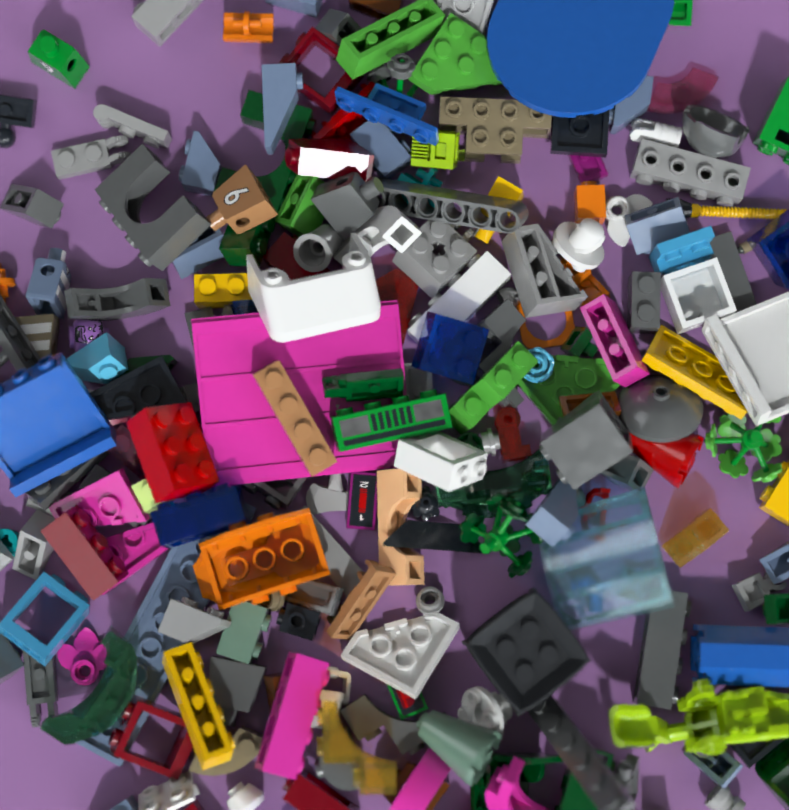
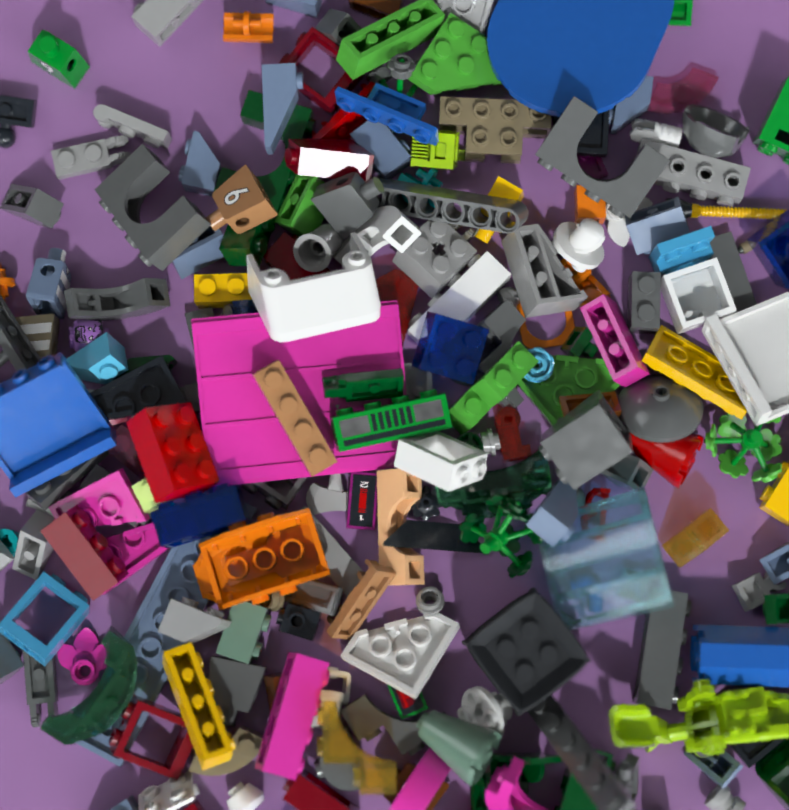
none -> dark grey arch [535,96,670,219]

